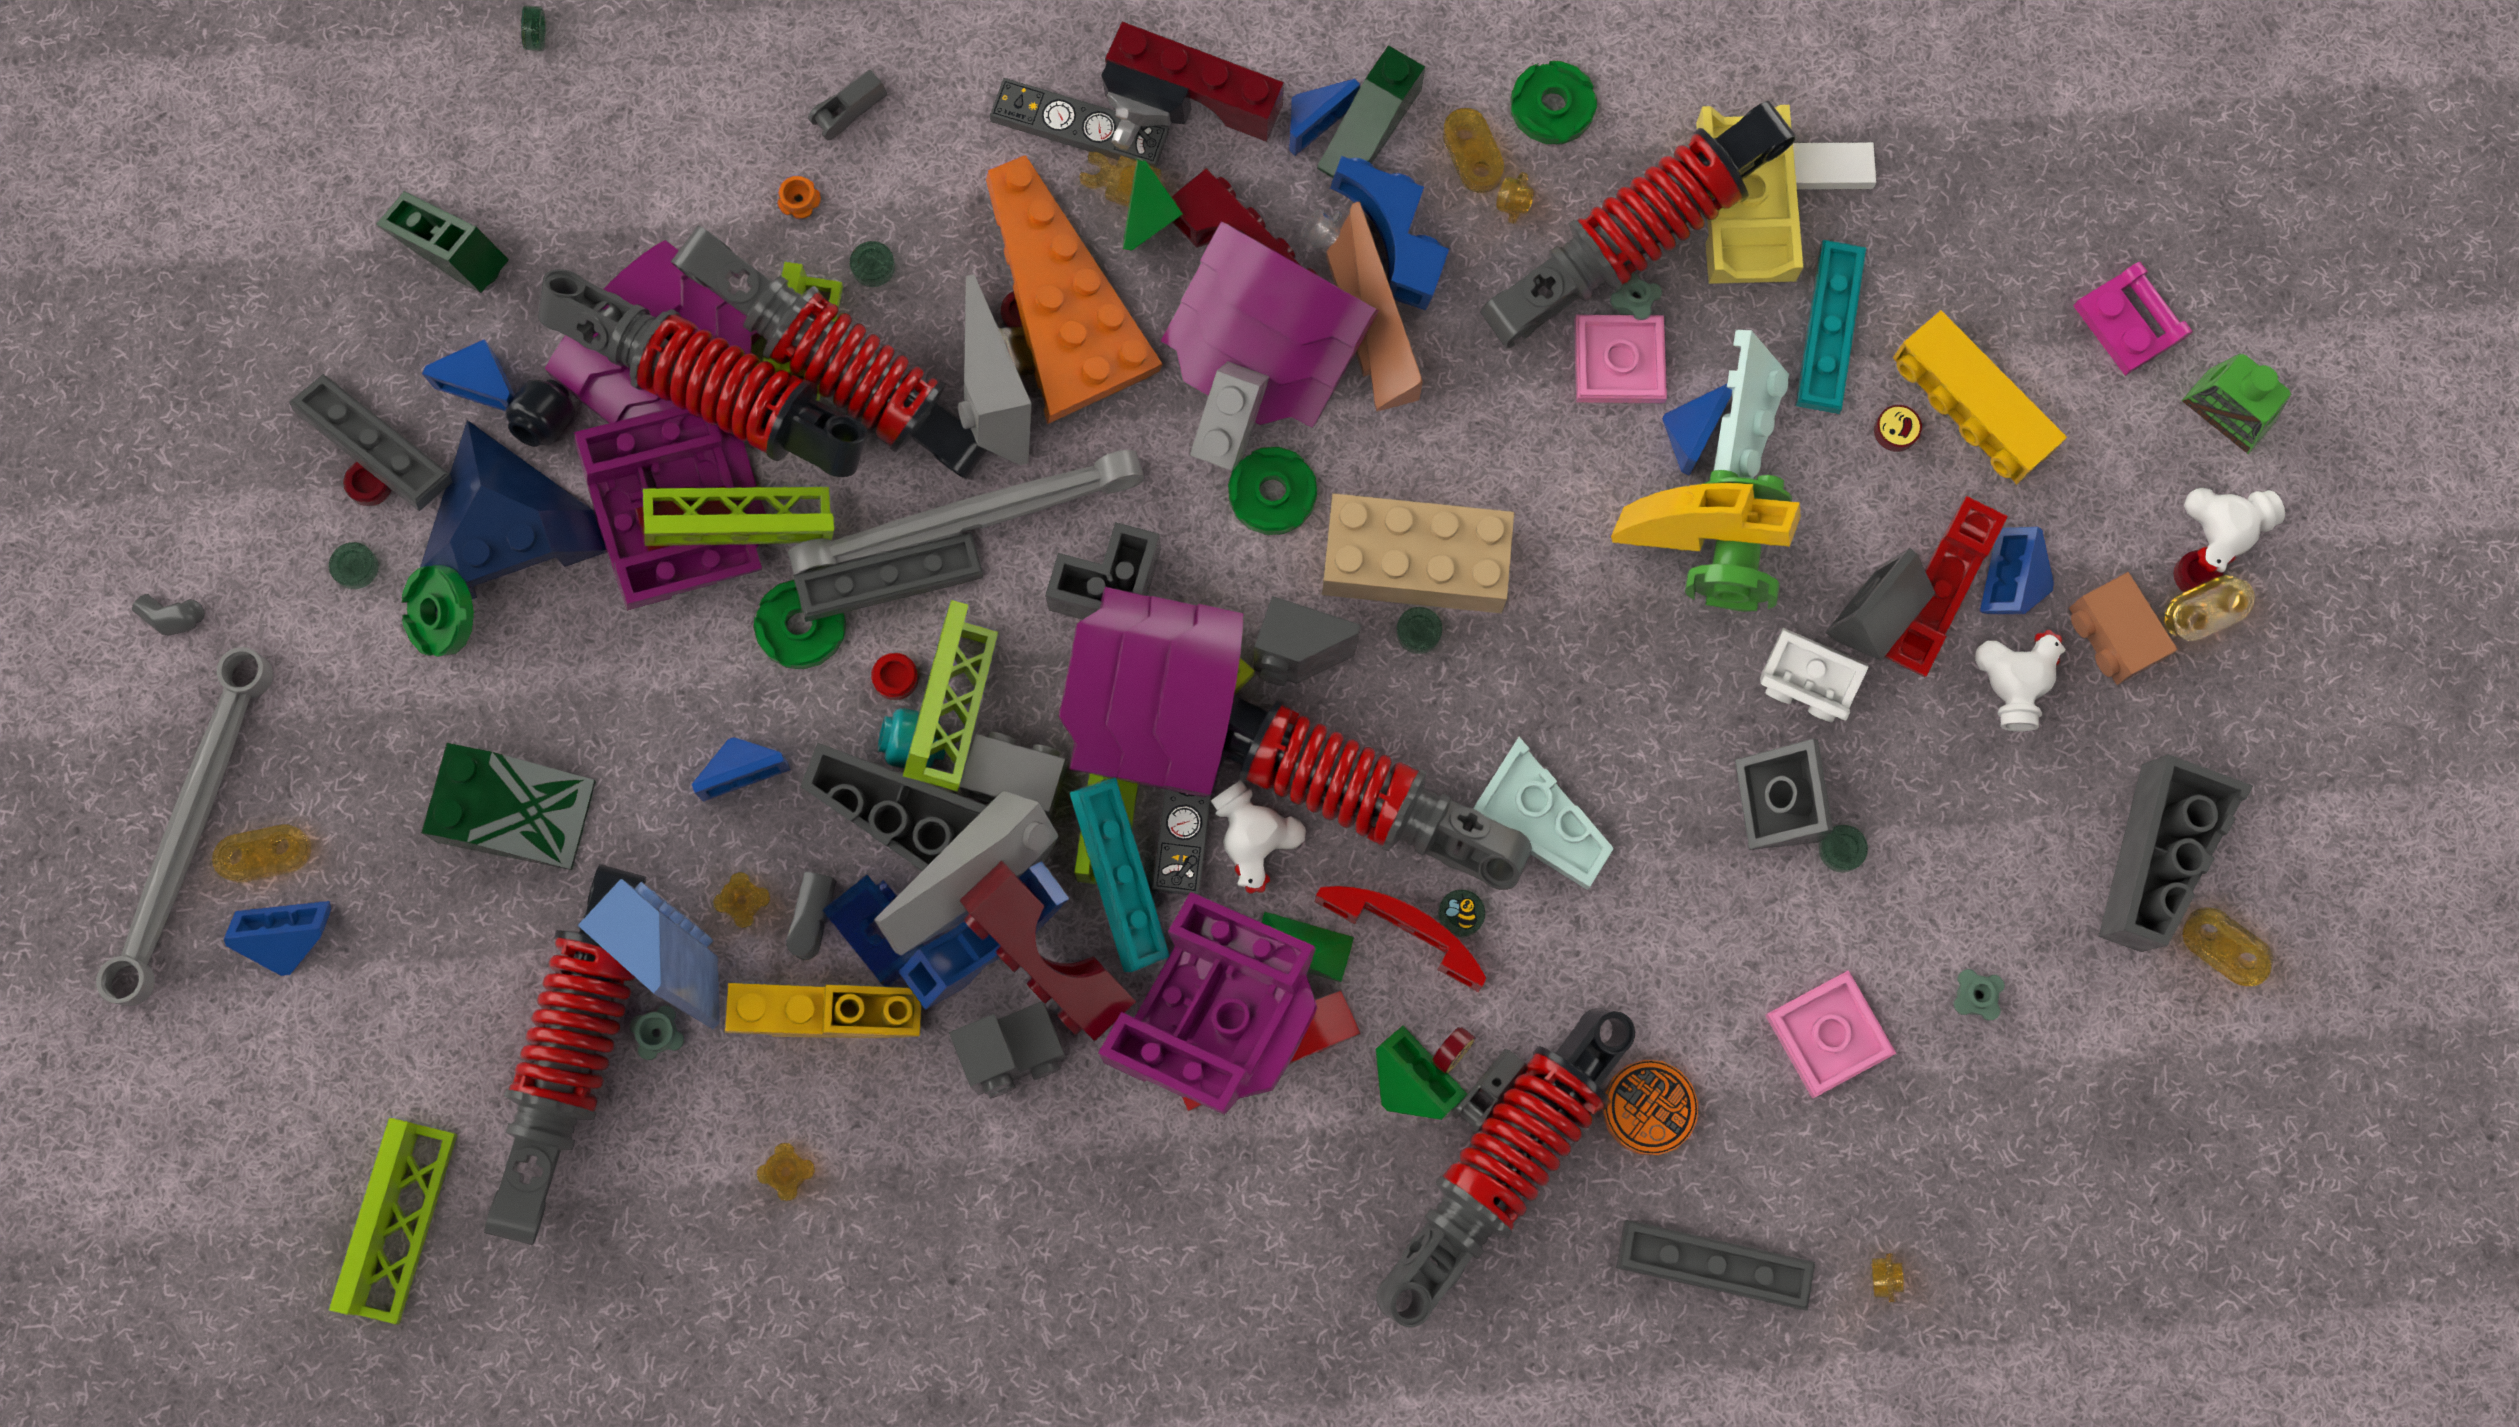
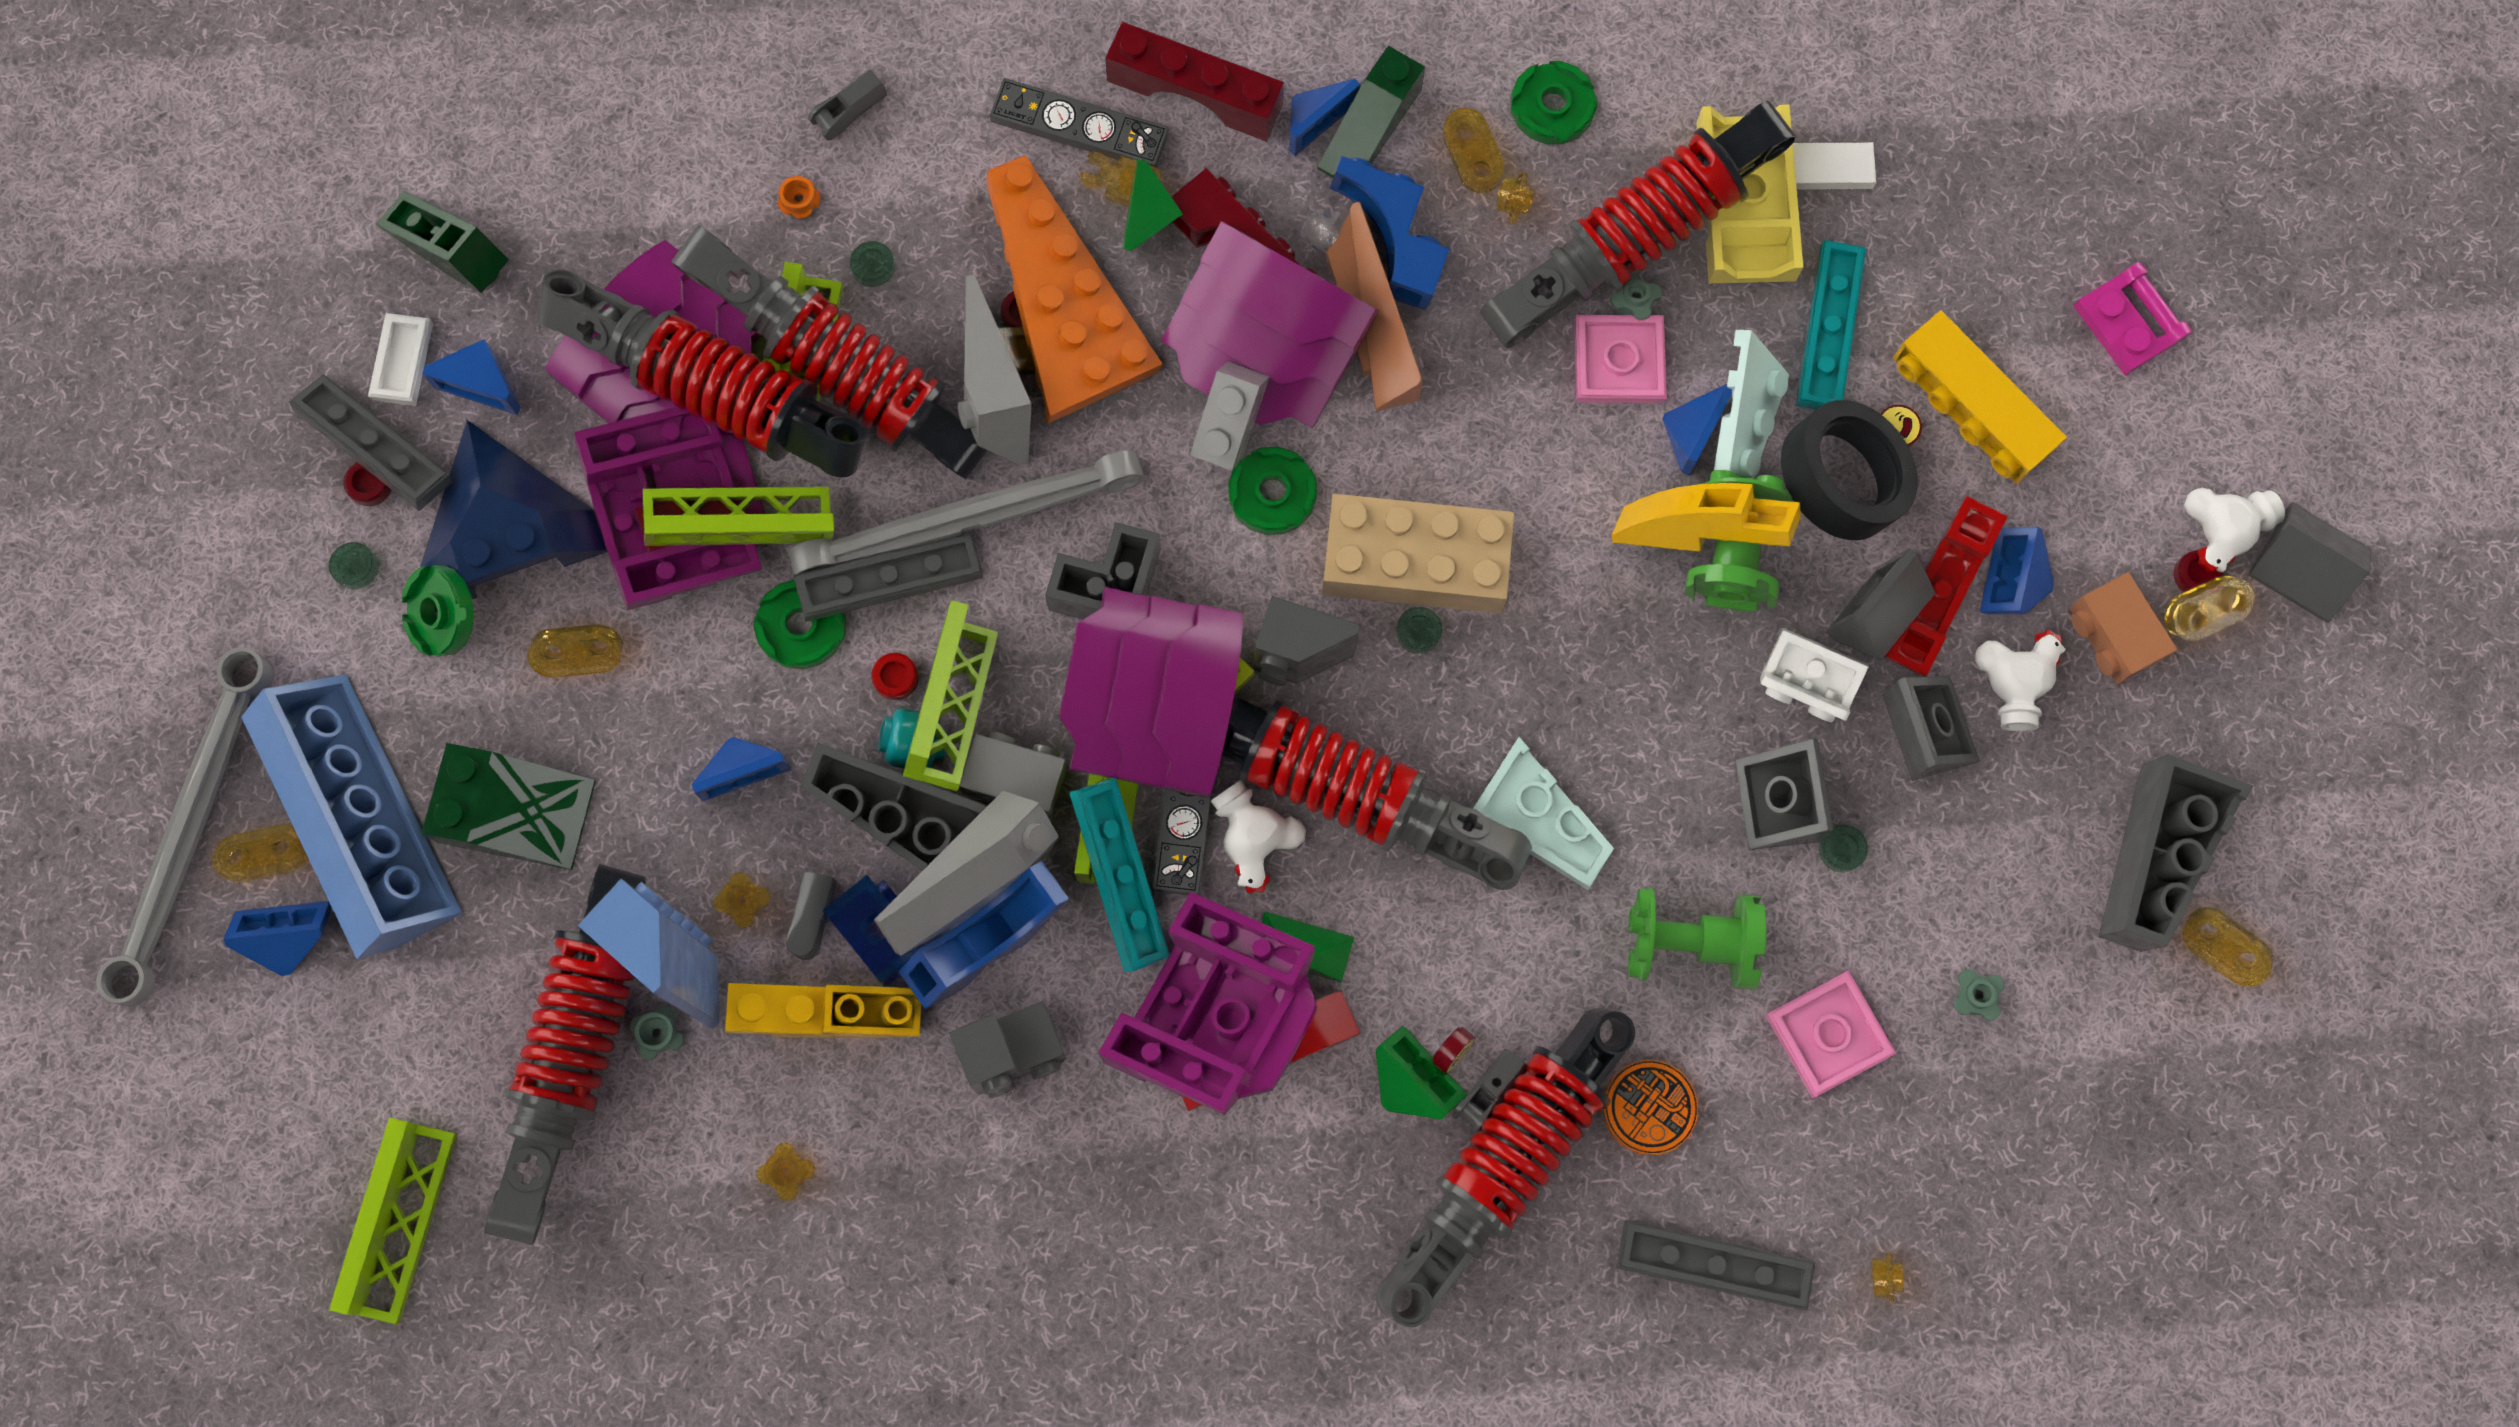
dark grey arm [132,594,205,636] -> none
black head [505,379,575,447] -> none
clear green tile [521,5,546,51] -> none
dark red arch [959,860,1136,1042] -> none
black piece [1101,61,1192,150] -> none
red slope [1314,886,1487,992] -> none
tile [1437,889,1485,938] -> none
bright green torso [2181,353,2292,454] -> none
none -> medium blue slope [241,674,462,959]
none -> white tile [368,313,433,406]
none -> clear yellow plate [527,624,623,678]
none -> bright green piece [1628,887,1766,990]
none -> black tyre [1781,400,1918,541]
none -> dark grey slope [1882,676,1980,781]
none -> dark grey slope [2248,502,2371,623]

